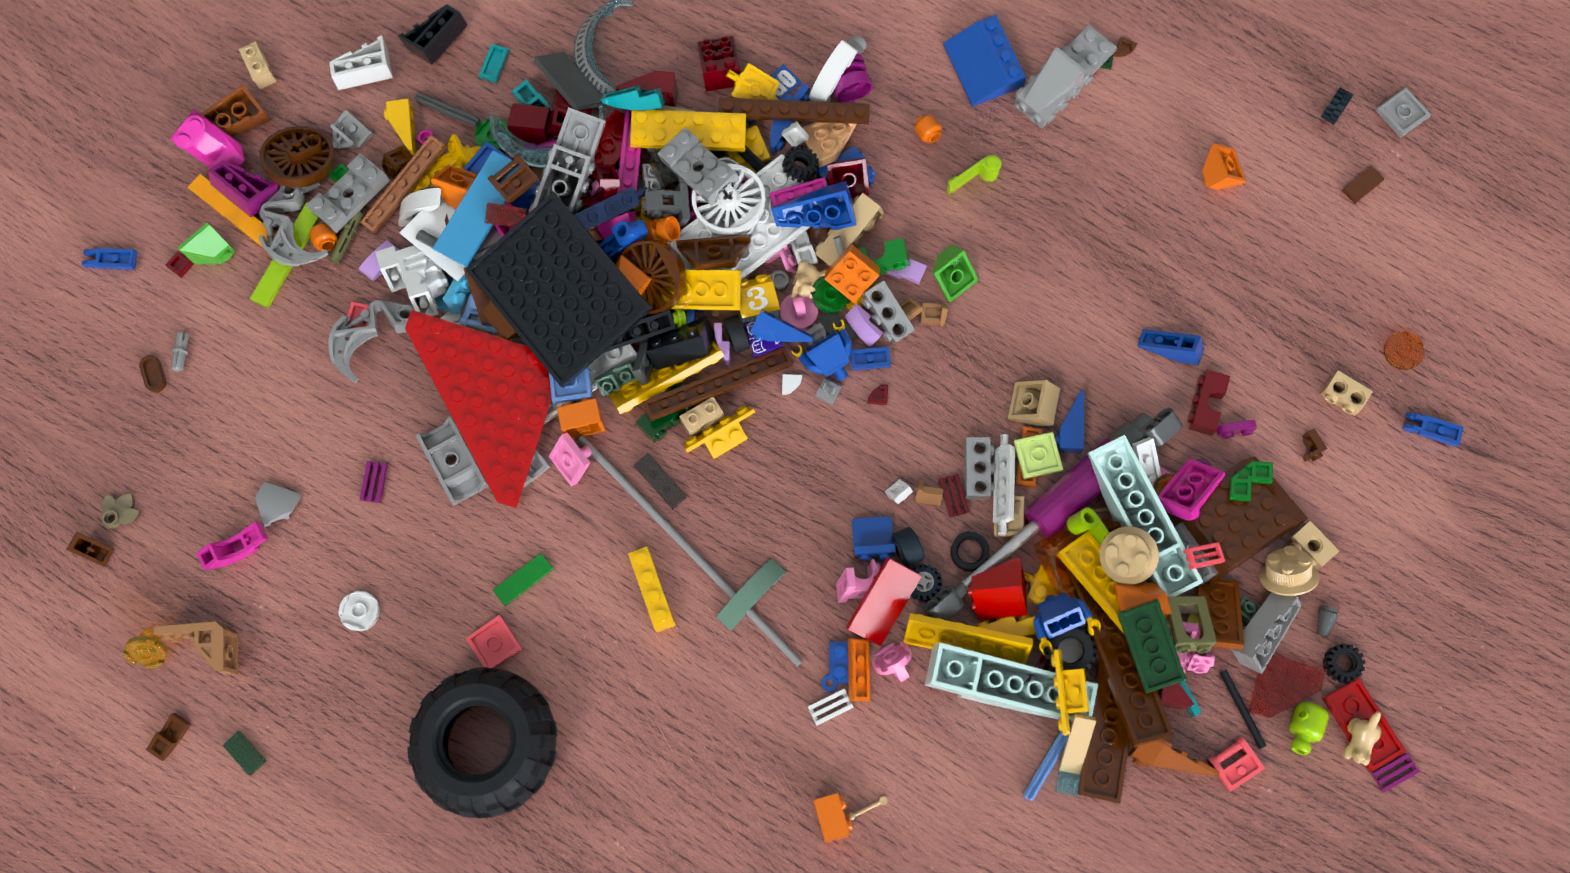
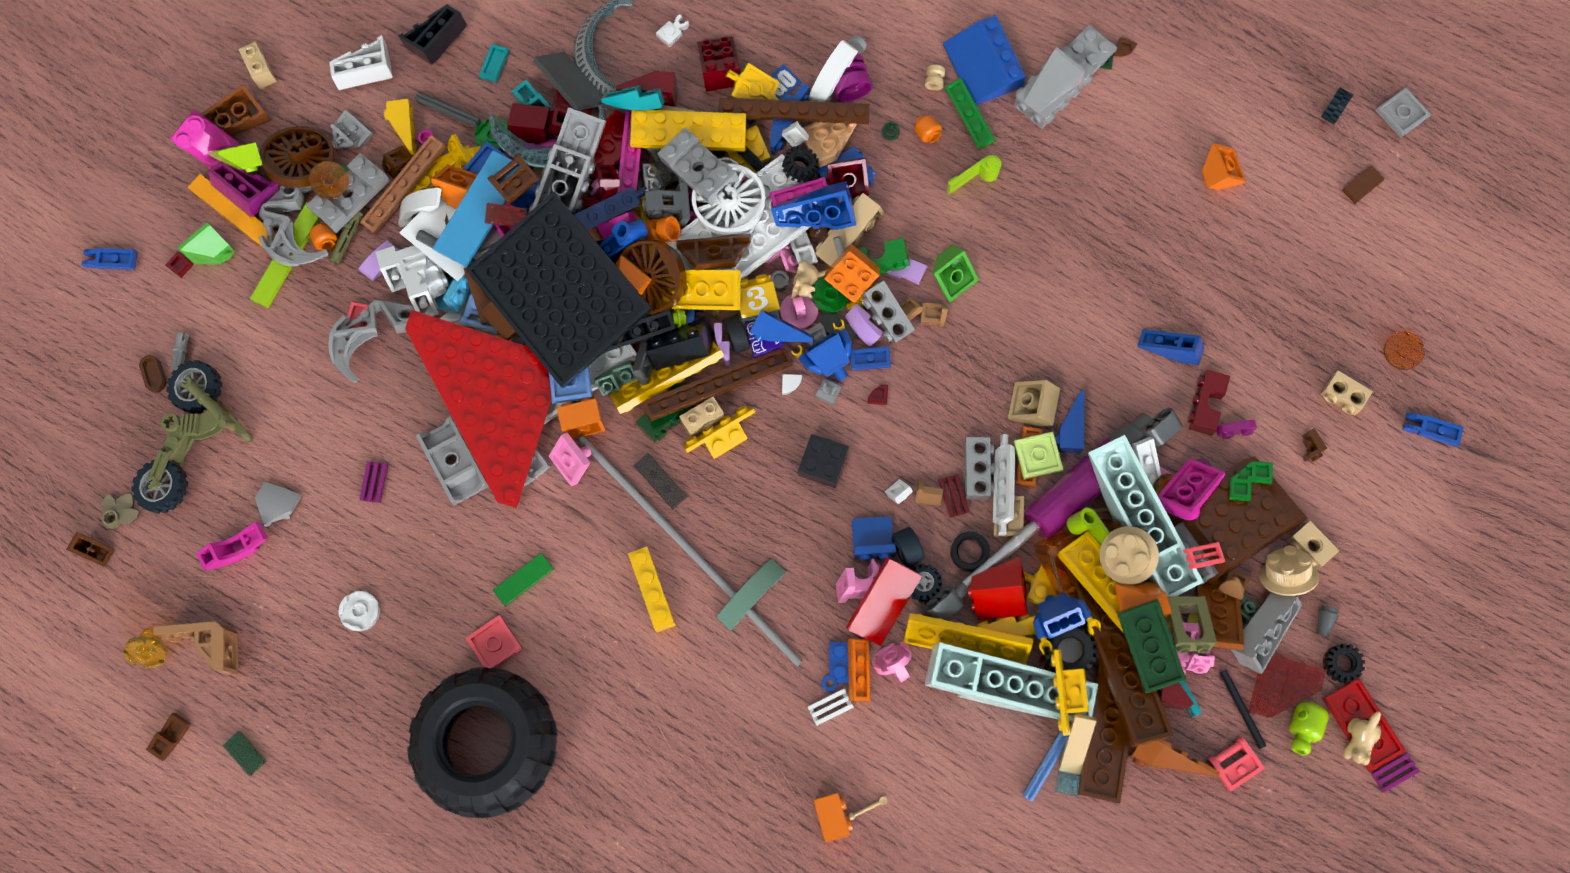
none -> piece [131,360,253,514]
none -> lime slope [209,142,262,173]
none -> clear orange dish [309,161,349,198]
none -> white plate [656,15,689,48]
none -> black brick [798,434,849,488]
none -> clear green plate [881,122,900,141]
none -> tan wheel [925,65,945,91]
none -> green tile [945,78,996,151]
none -> medium nougat tile [1219,570,1251,600]

